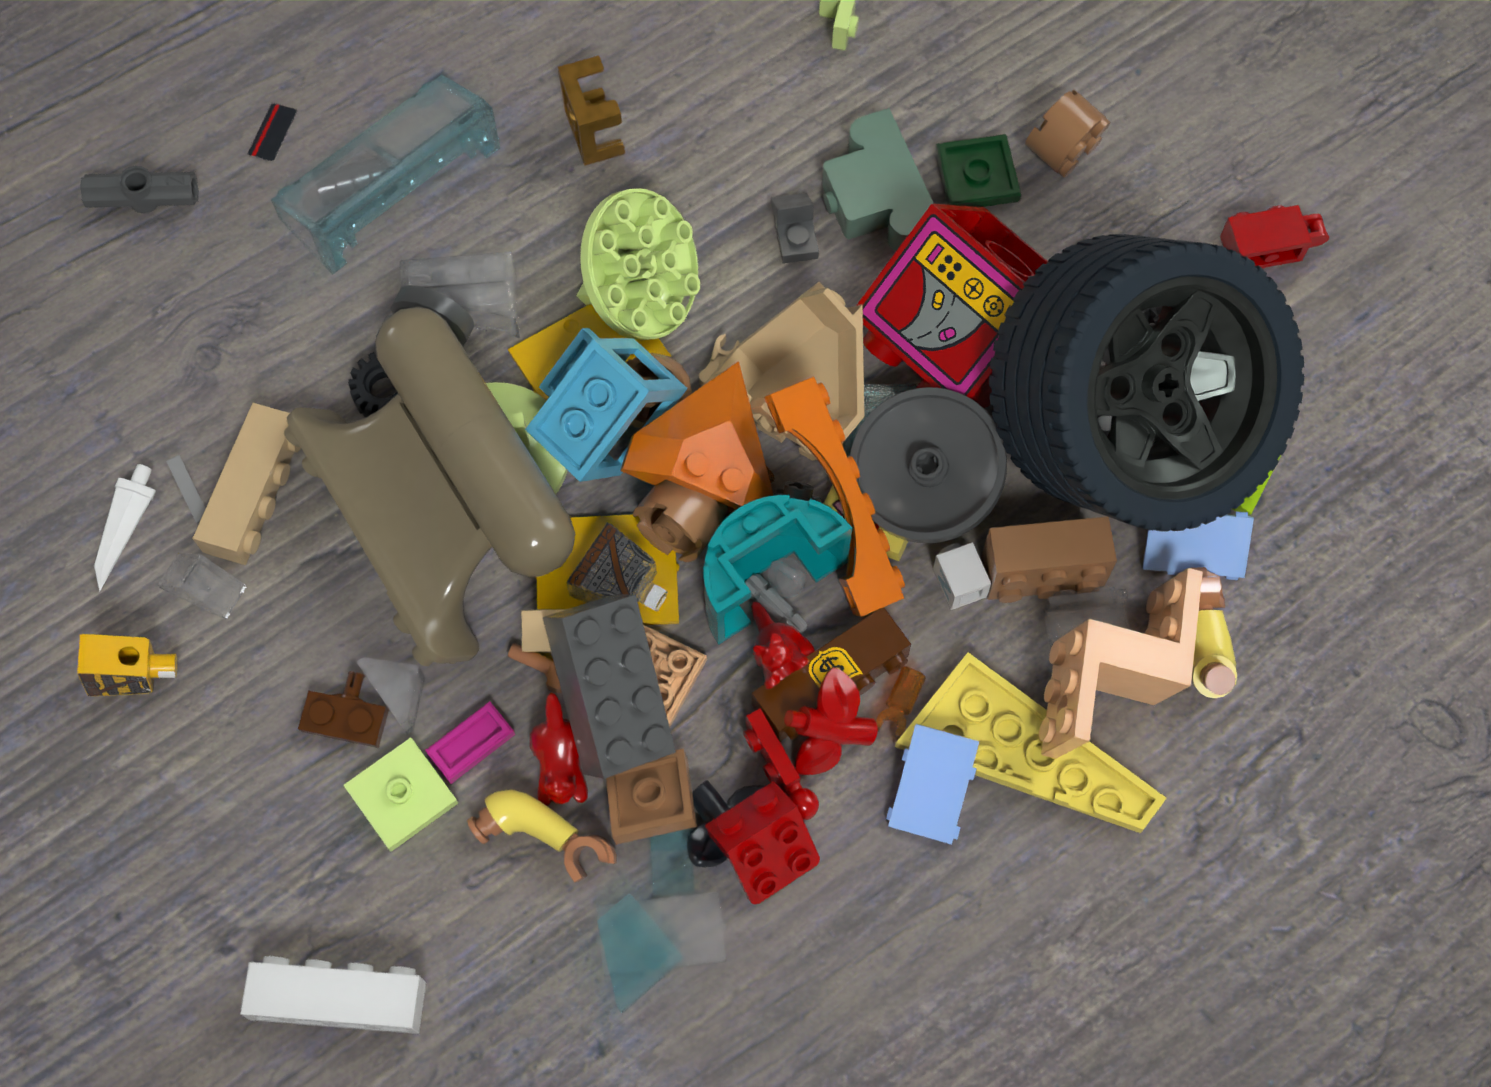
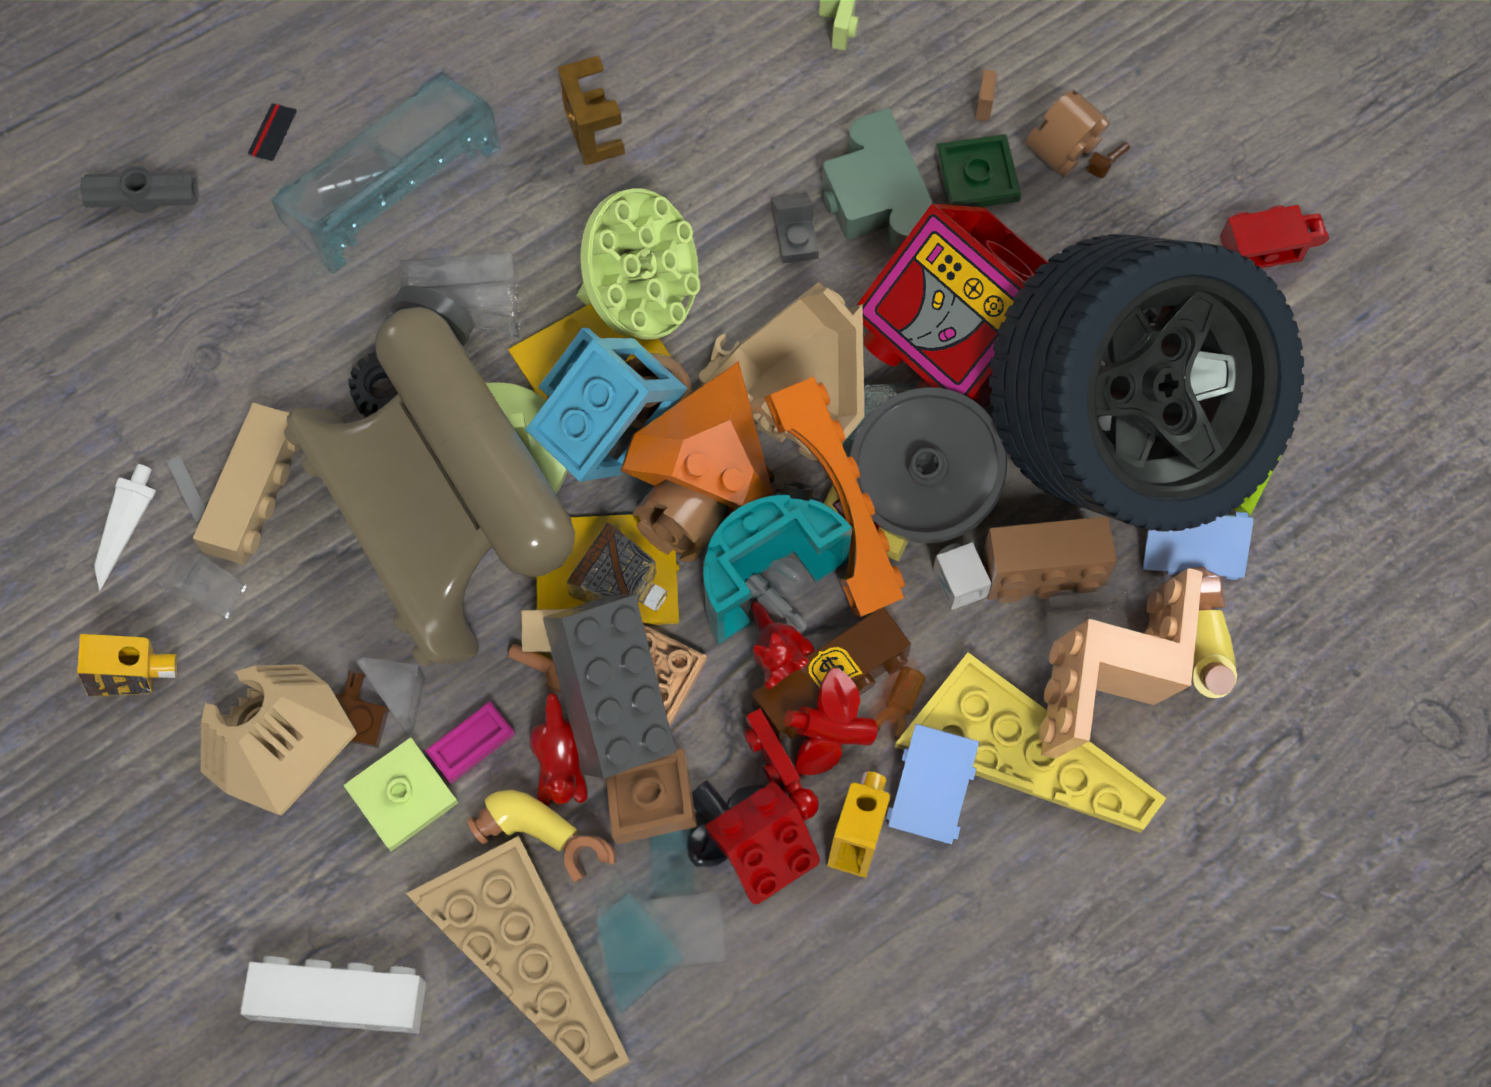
none -> tan helmet [200,664,357,816]
none -> tan wing [405,836,631,1084]
none -> yellow torso [827,771,891,878]
none -> medium nougat tile [975,70,997,121]
none -> reddish brown hand [1086,142,1130,178]

